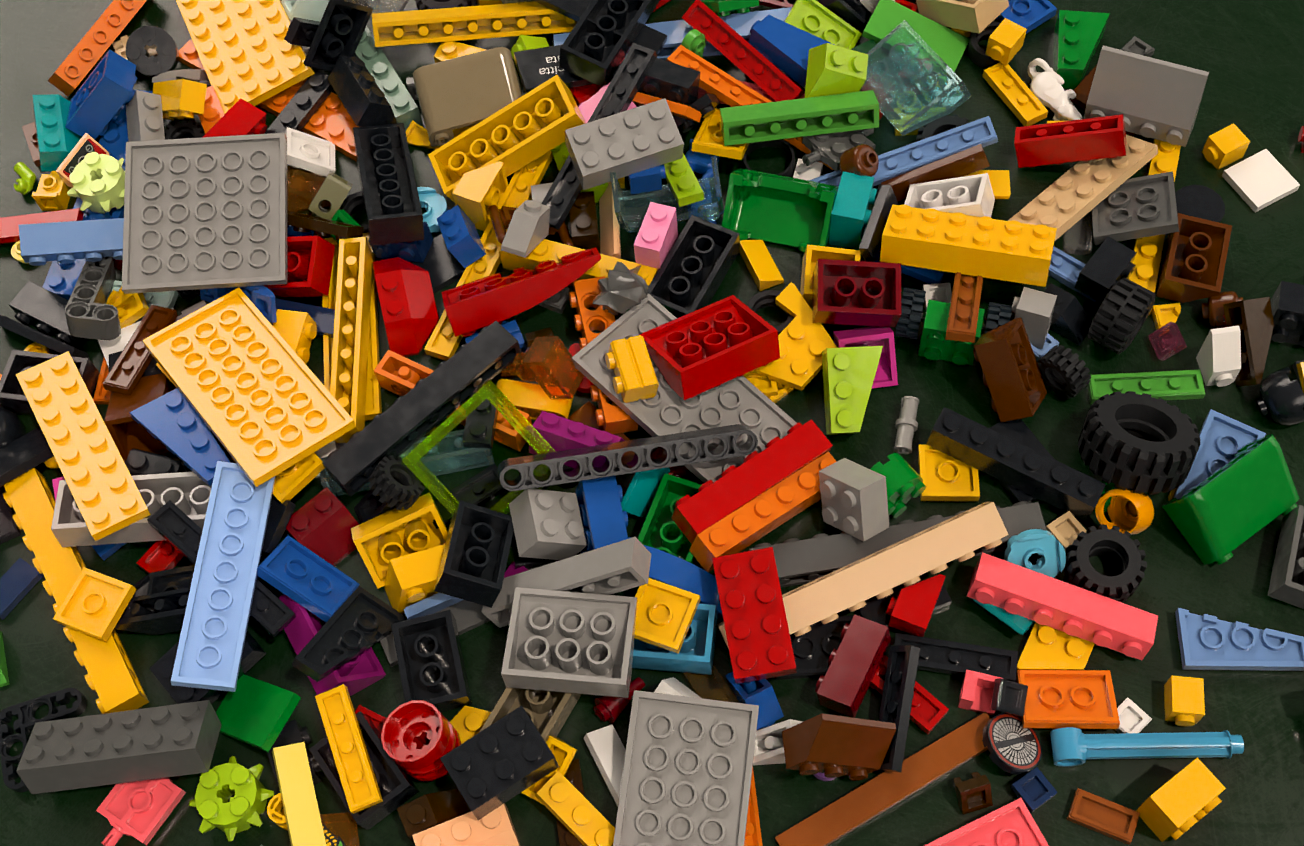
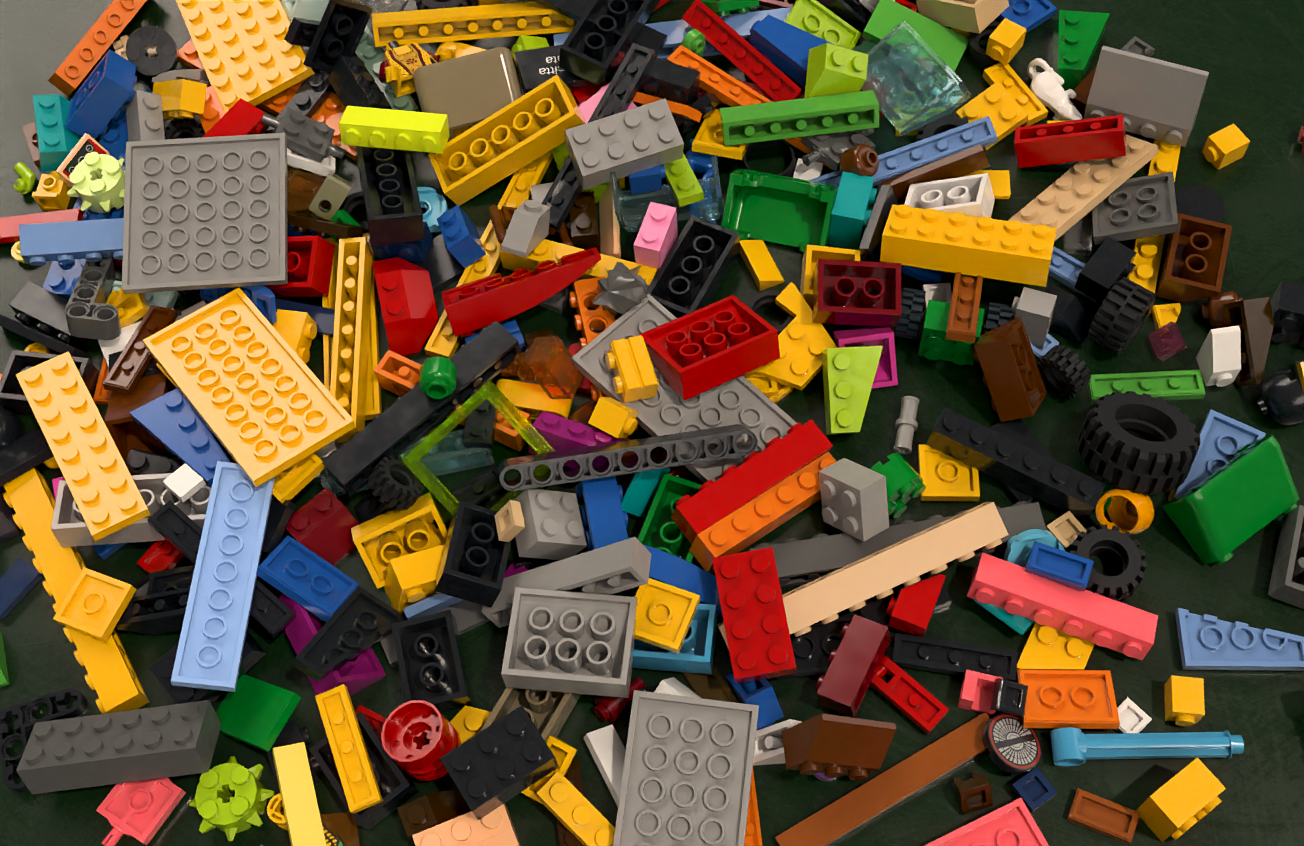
yellow slope [452,161,508,231] -> none
black plate [878,645,920,772] -> none
white tile [1222,149,1300,212] -> none
none -> white tile [162,463,206,503]
none -> dark grey plate [261,108,346,163]
none -> neon yellow brick [339,106,450,154]
none -> torso [379,41,456,97]
none -> green head [419,356,457,399]
none -> tan plate [494,500,525,542]
none -> yellow brick [588,397,639,438]
none -> yellow plate [956,81,1029,151]
none -> blue tile [1025,541,1094,591]

